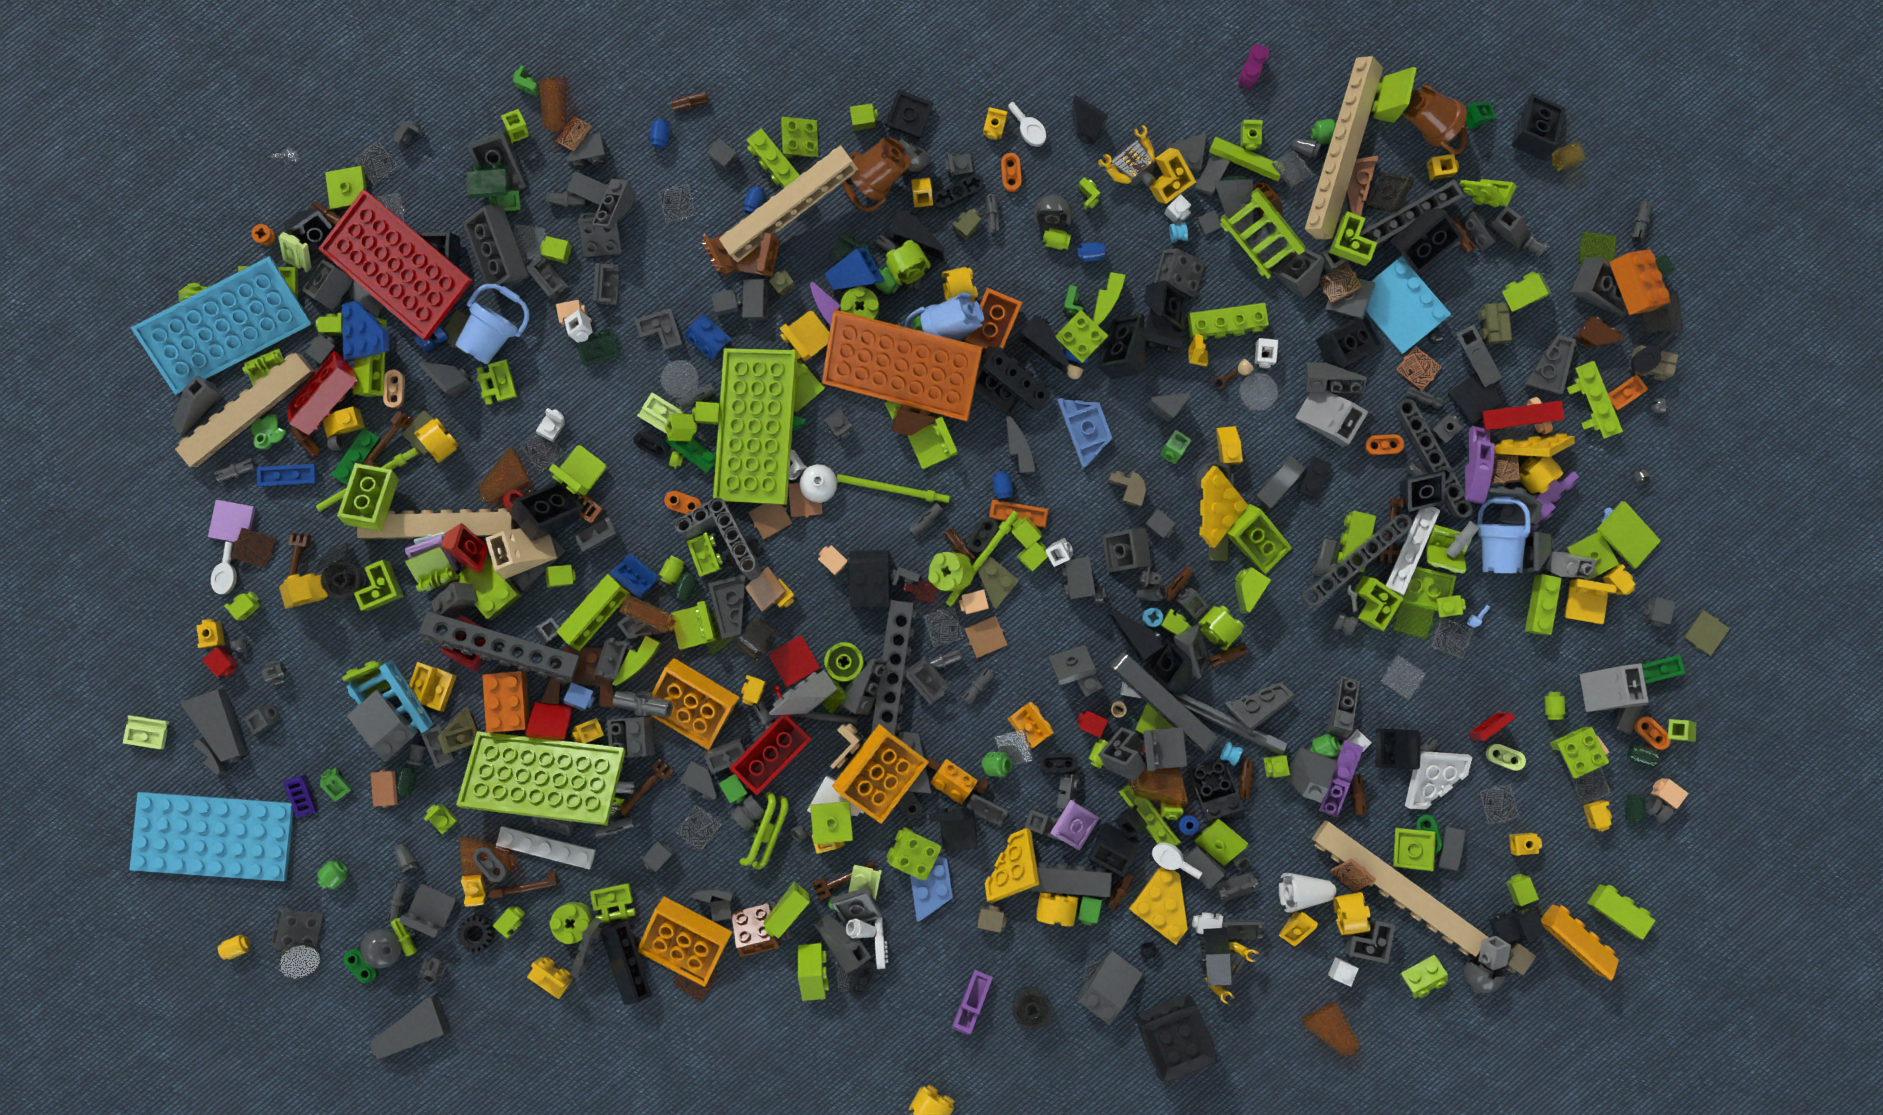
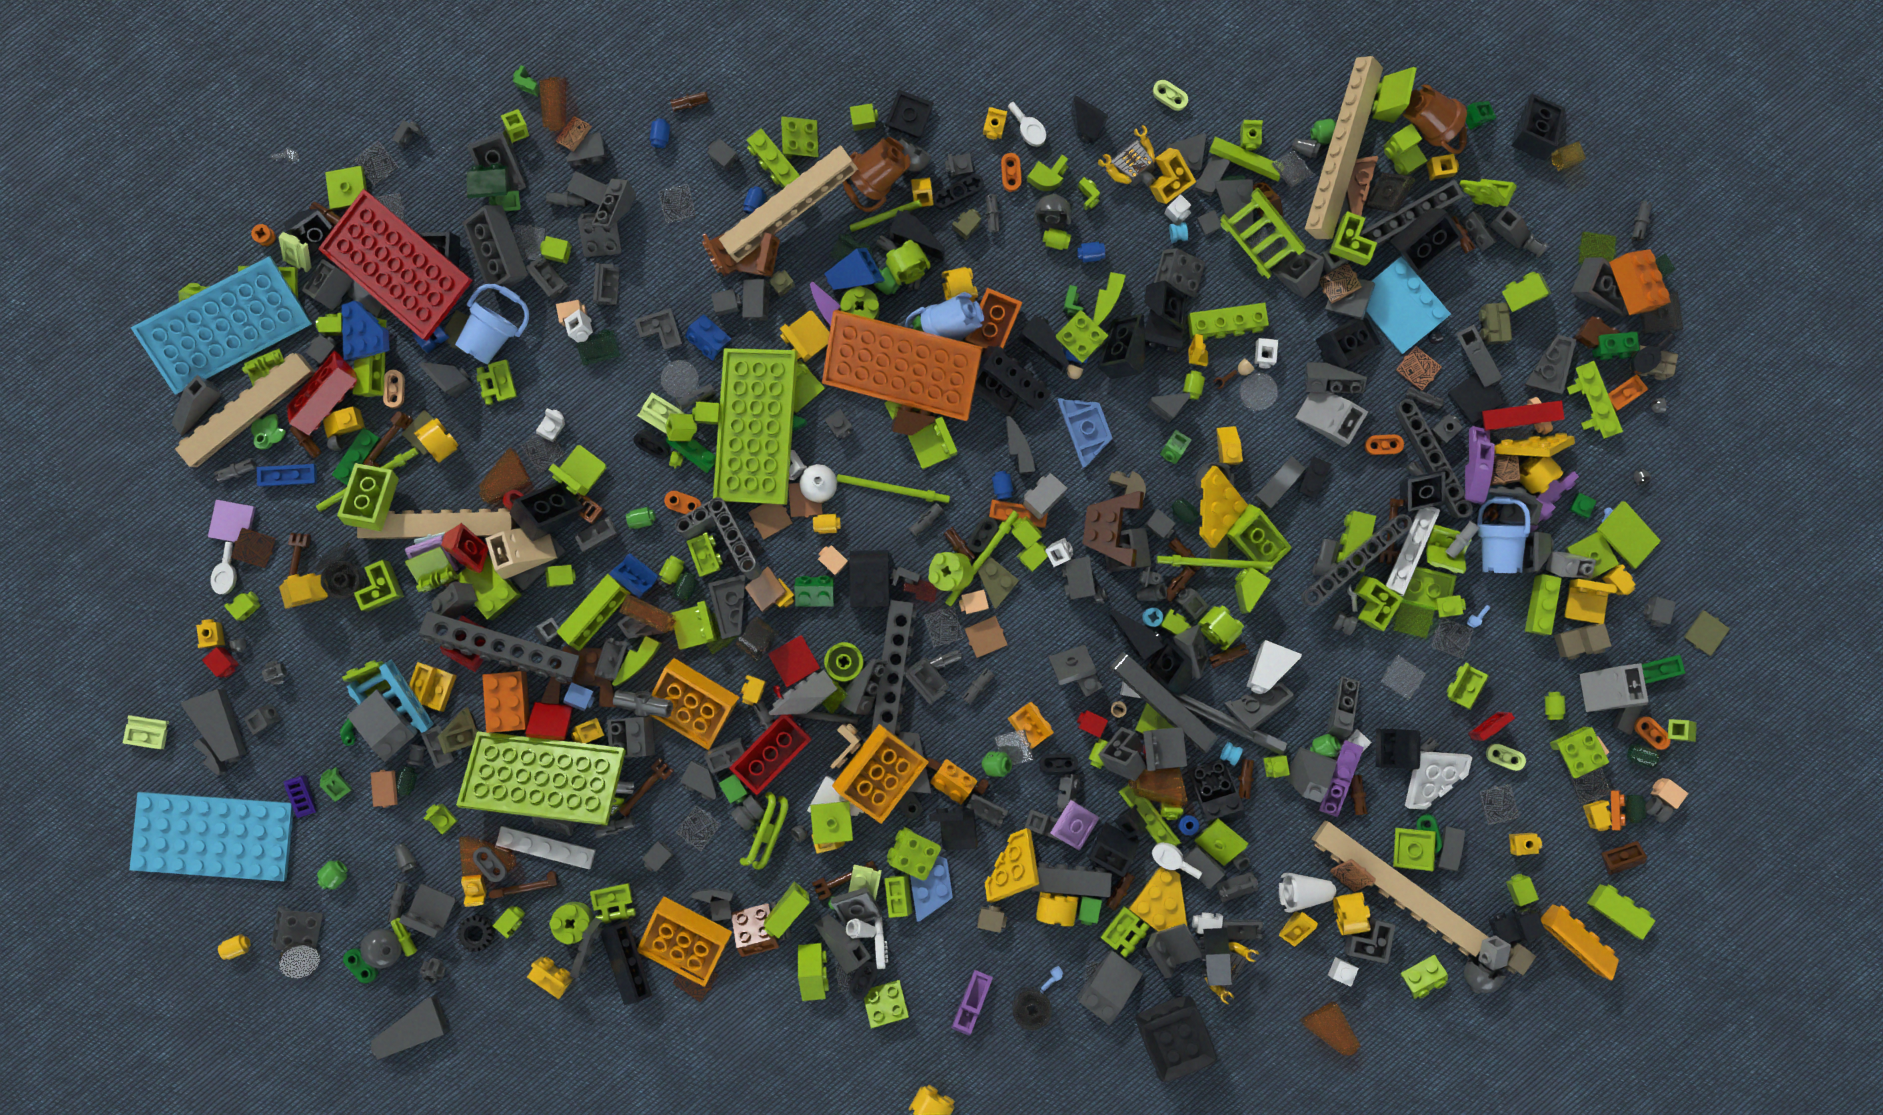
magenta brick [1238,43,1269,90] -> none
none -> green arm [340,718,355,746]
none -> bright green brick [626,507,656,529]
none -> green bracket [794,576,834,607]
none -> yellow brick [813,514,841,534]
none -> lime bar [850,199,922,232]
none -> lime hinge [864,980,909,1029]
none -> lime hinge [885,874,913,918]
none -> light grey brick [1023,473,1067,520]
none -> lime brick [1027,155,1069,191]
none -> light blue hand [1041,966,1063,991]
none -> reddish brown wing [1082,491,1144,567]
none -> lime plate [1100,906,1150,957]
none -> dark grey bracket [1146,924,1202,979]
none -> yellowish green plate [1153,80,1188,111]
none -> lime bar [1157,555,1273,570]
none -> reddish brown pin [1167,537,1202,572]
none -> clear green brick [1171,498,1200,525]
none -> lime brick [1183,371,1205,400]
none -> white slope [1247,640,1302,694]
none -> lime brick [1383,123,1428,178]
none -> lime bracket [1447,663,1489,710]
none -> reddish brown hand [1483,503,1499,523]
none -> dark tan brick [1554,624,1611,660]
none -> green plate [1569,493,1596,519]
none -> green bracket [1592,332,1640,360]
none -> reddish brown slope [1601,841,1648,875]
none -> orange plate [1611,790,1626,830]

